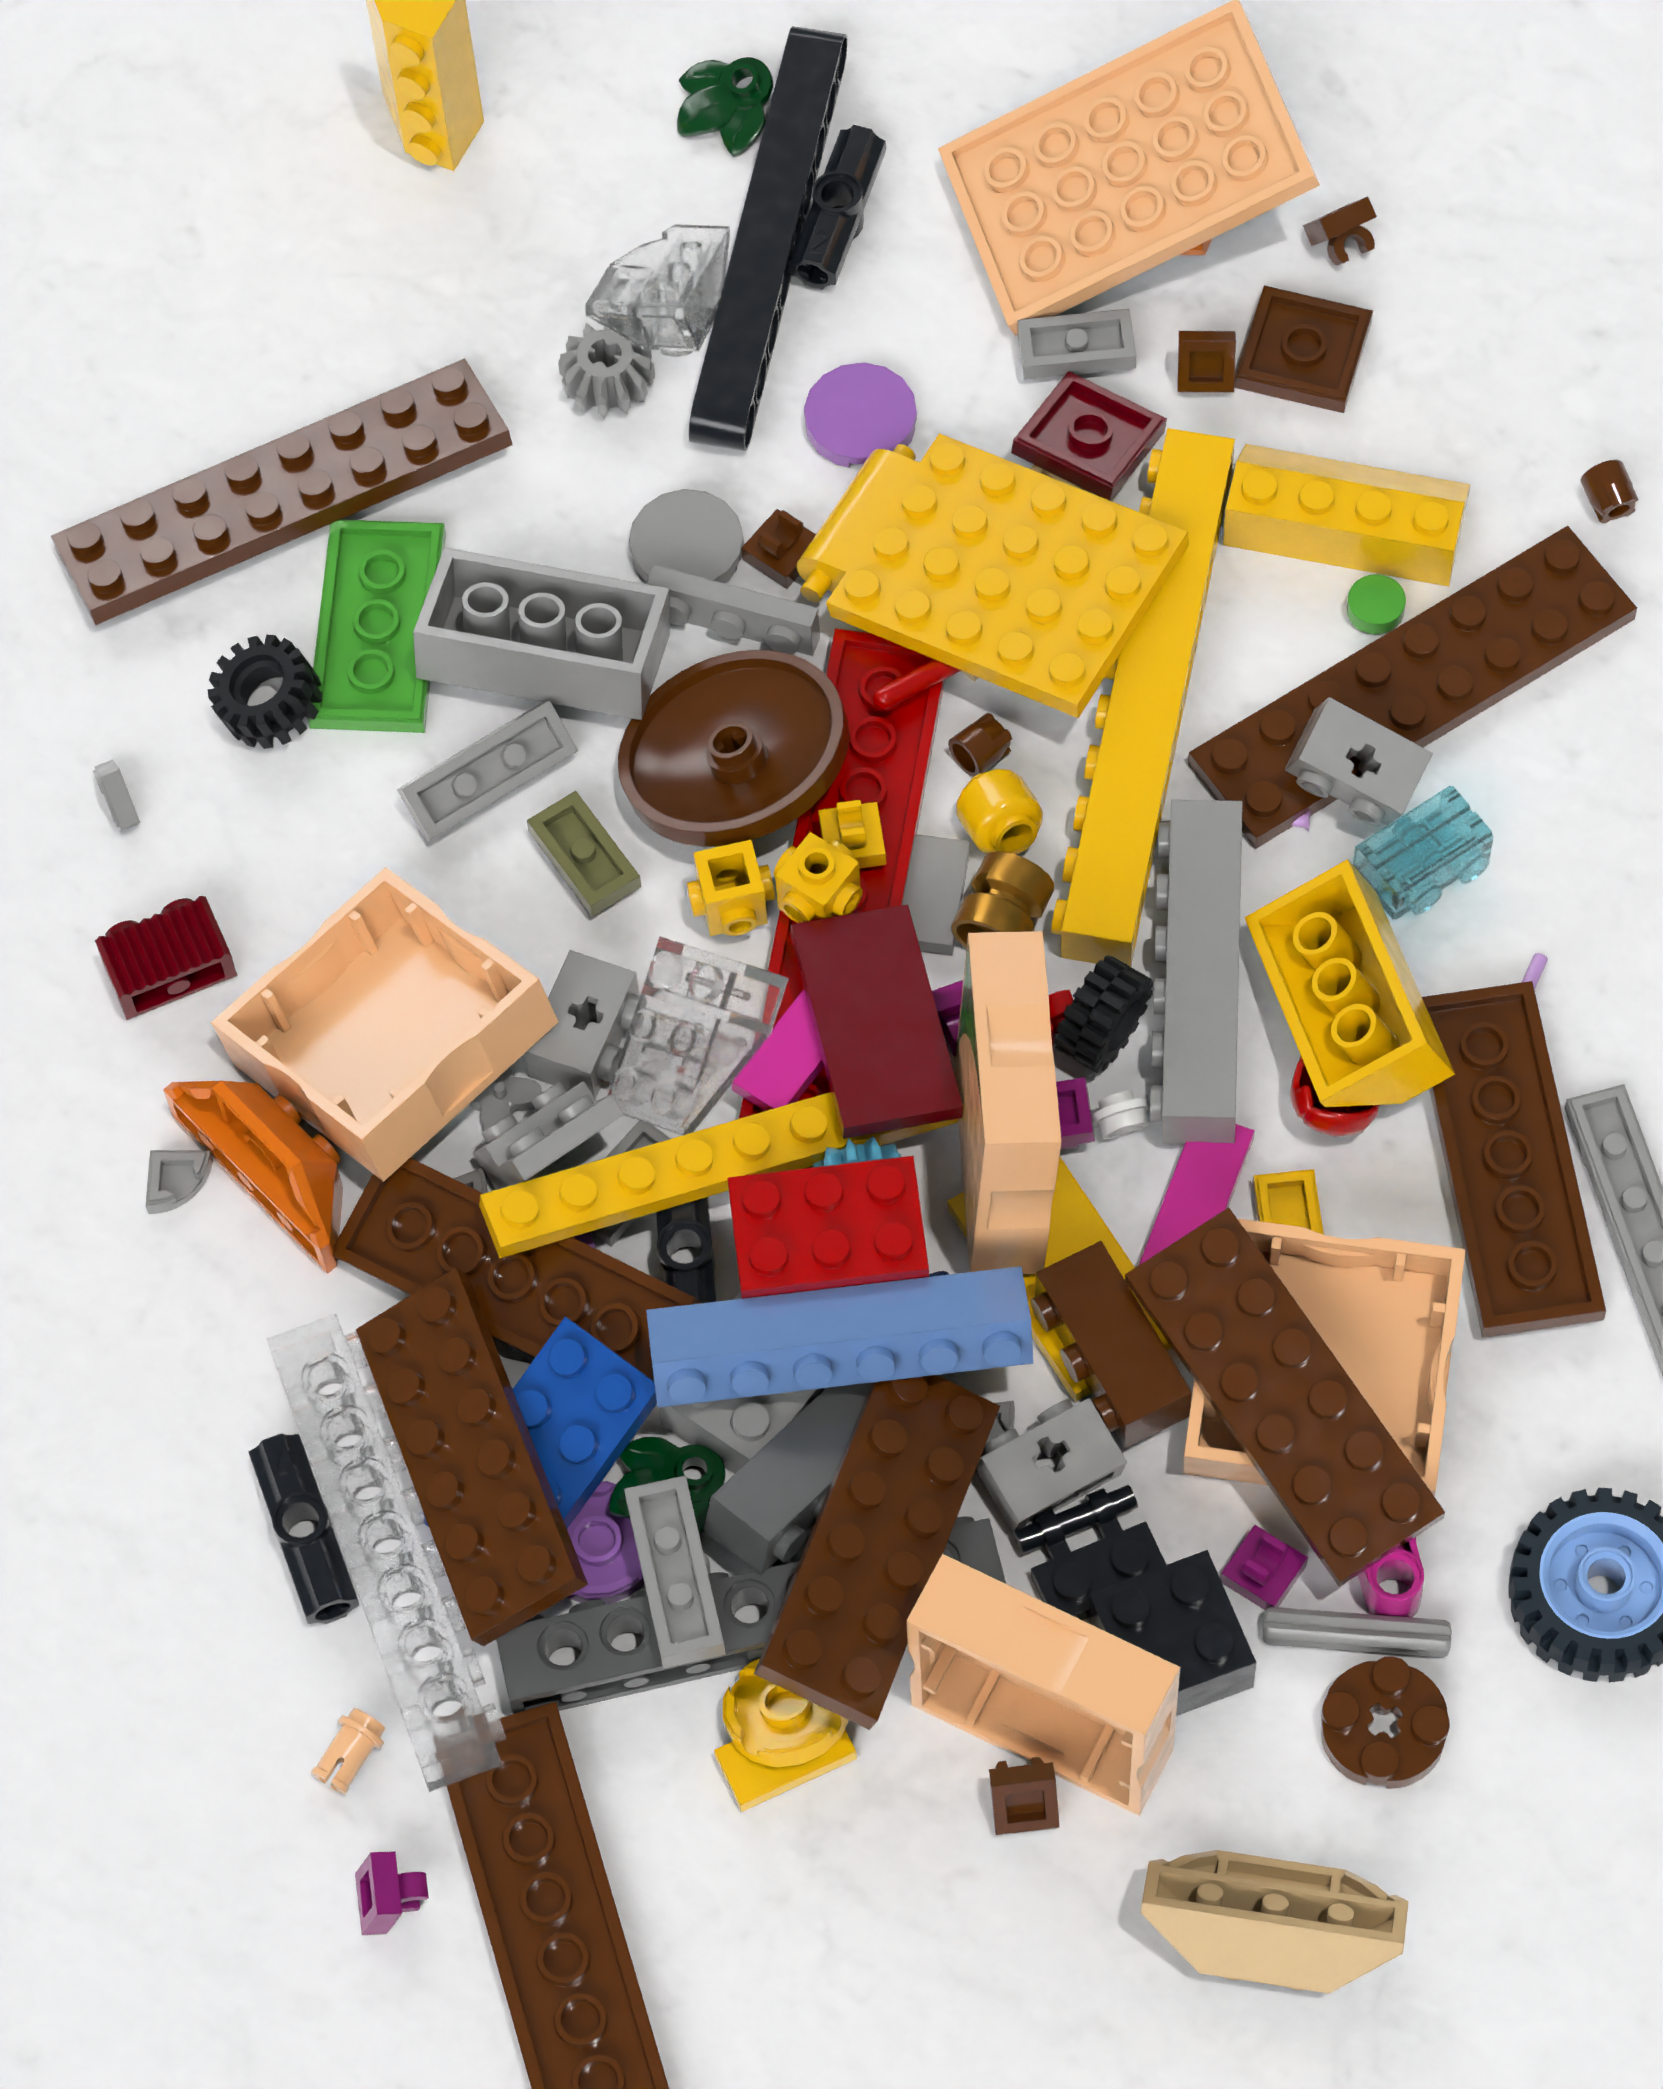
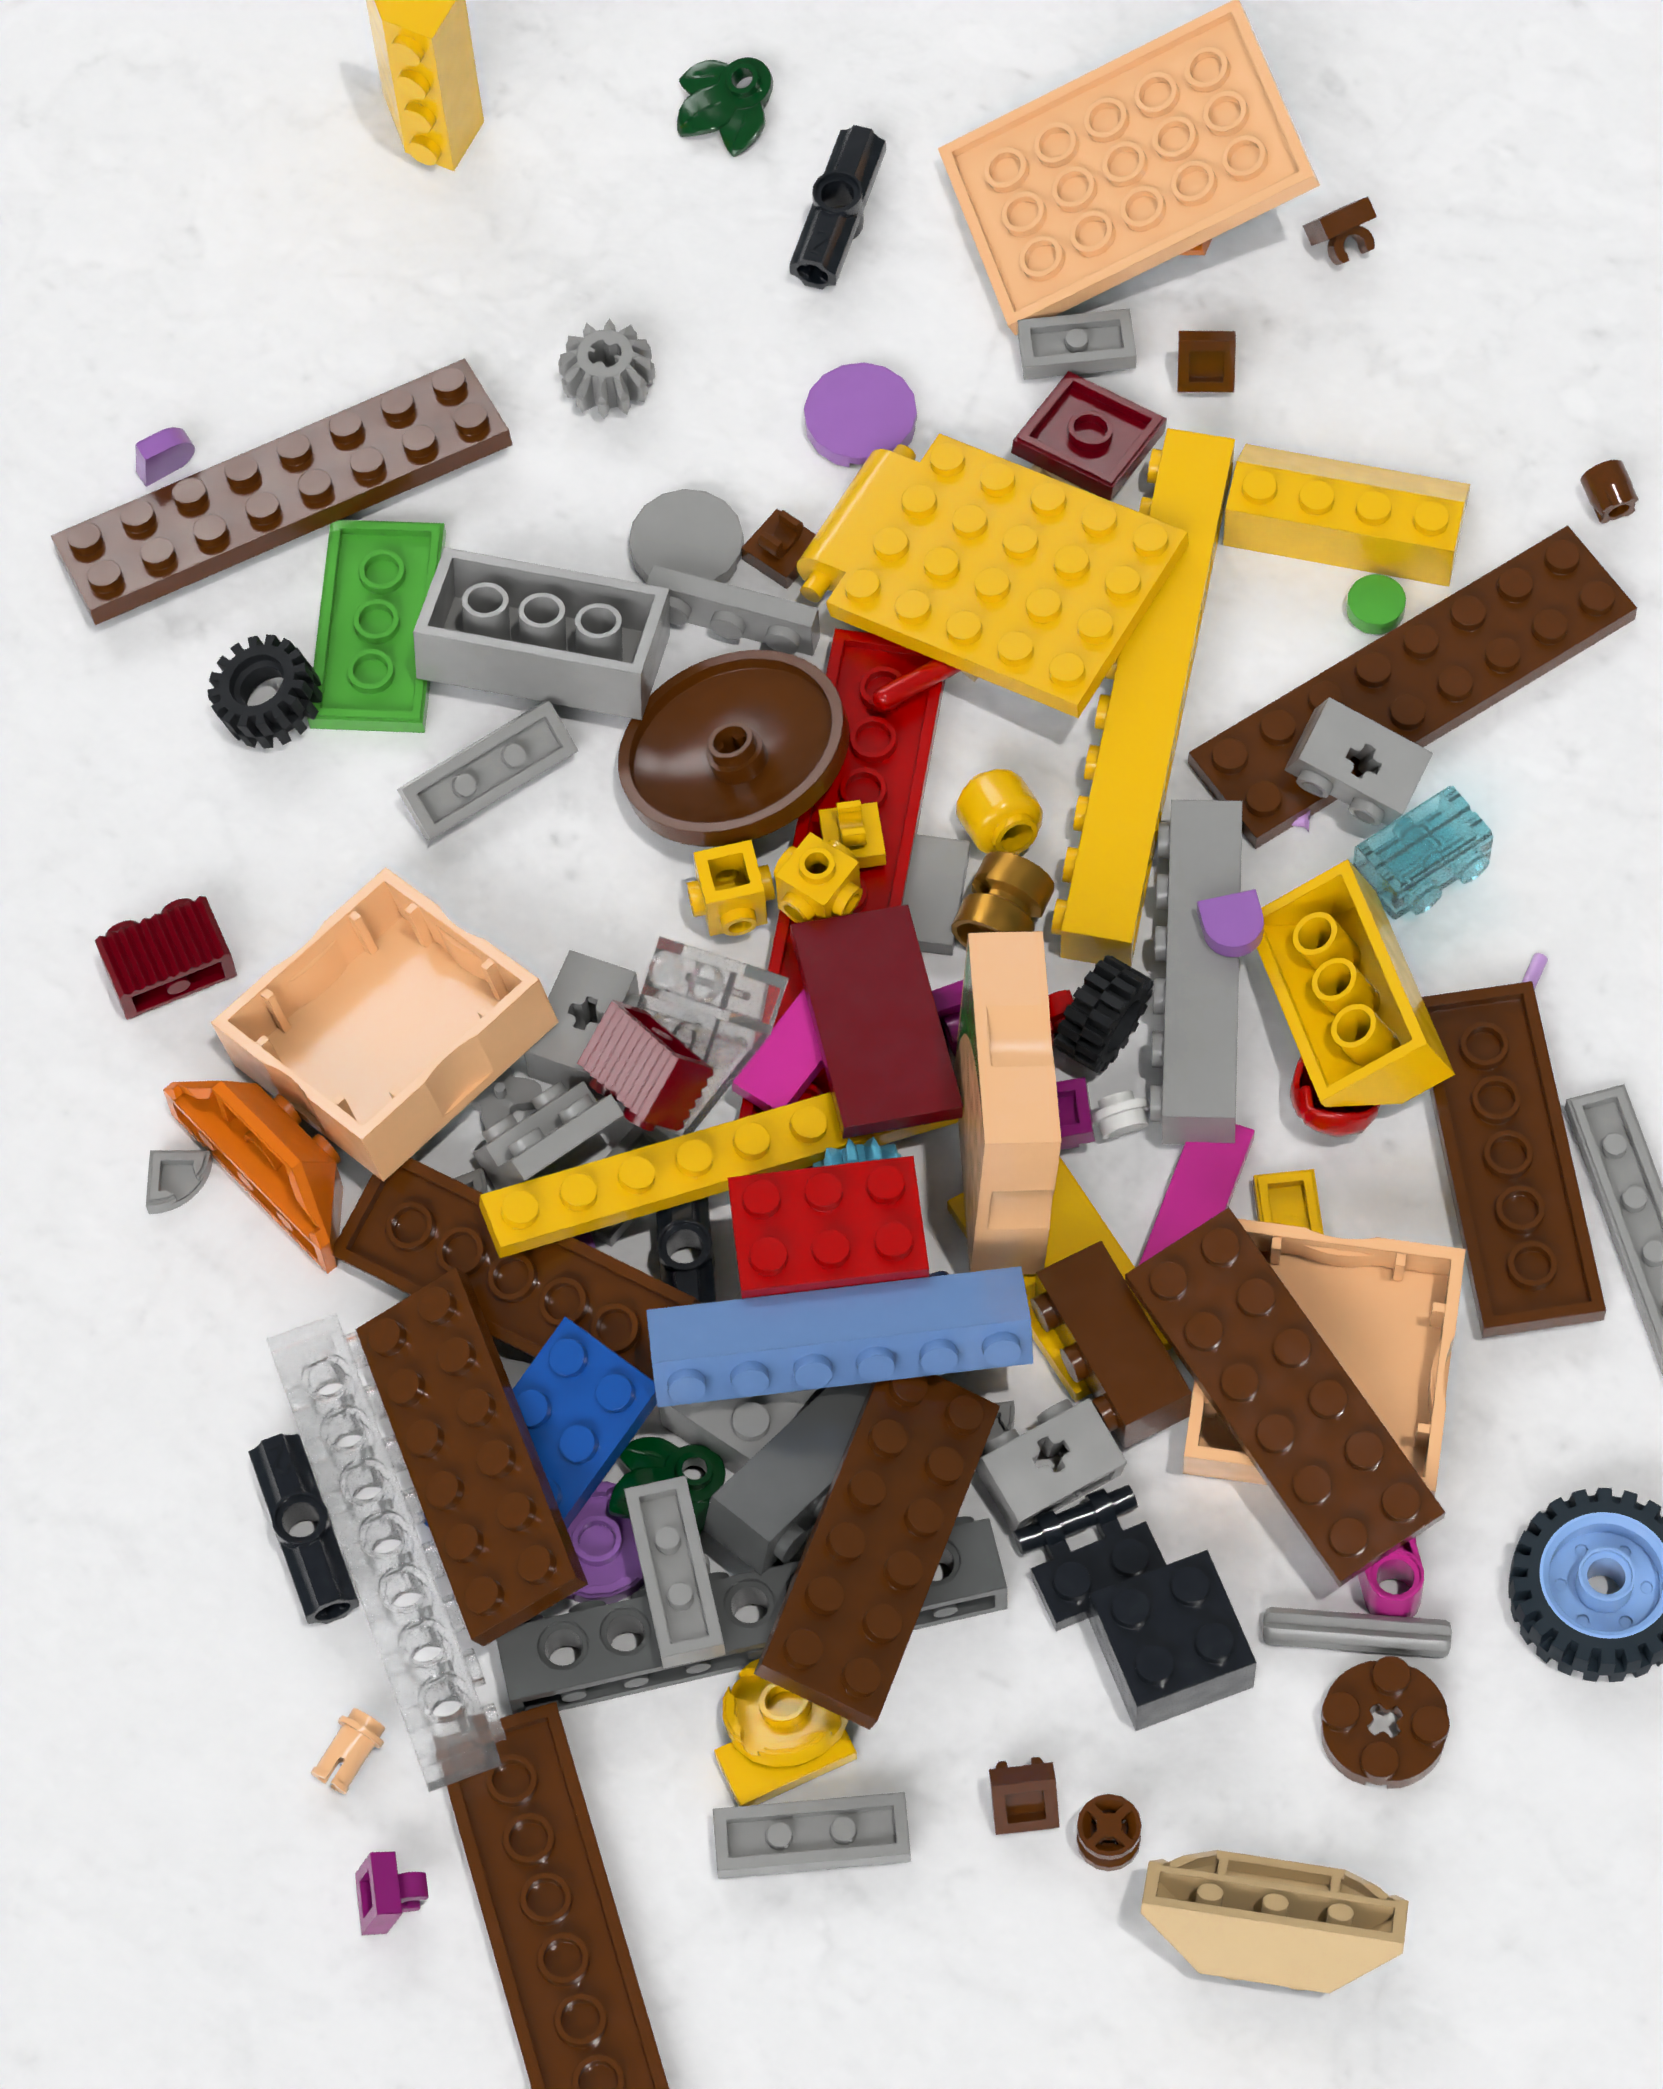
light grey tile [93,759,140,830] -> none
olive plate [527,791,642,917] -> none
clear wedge [585,224,730,357] -> none
black beam [689,26,848,451] -> none
light nougat tile [907,1554,1180,1816] -> none
reddish brown hose [948,713,1012,777] -> none
magenta tile [1220,1525,1308,1611] -> none
reddish brown tile [1234,285,1373,413] -> none
none -> medium lavender tile [135,427,195,487]
none -> brick [577,1000,714,1131]
none -> light grey plate [713,1792,911,1878]
none -> reddish brown wheel [1076,1794,1142,1871]
none -> medium lavender tile [1197,889,1264,957]

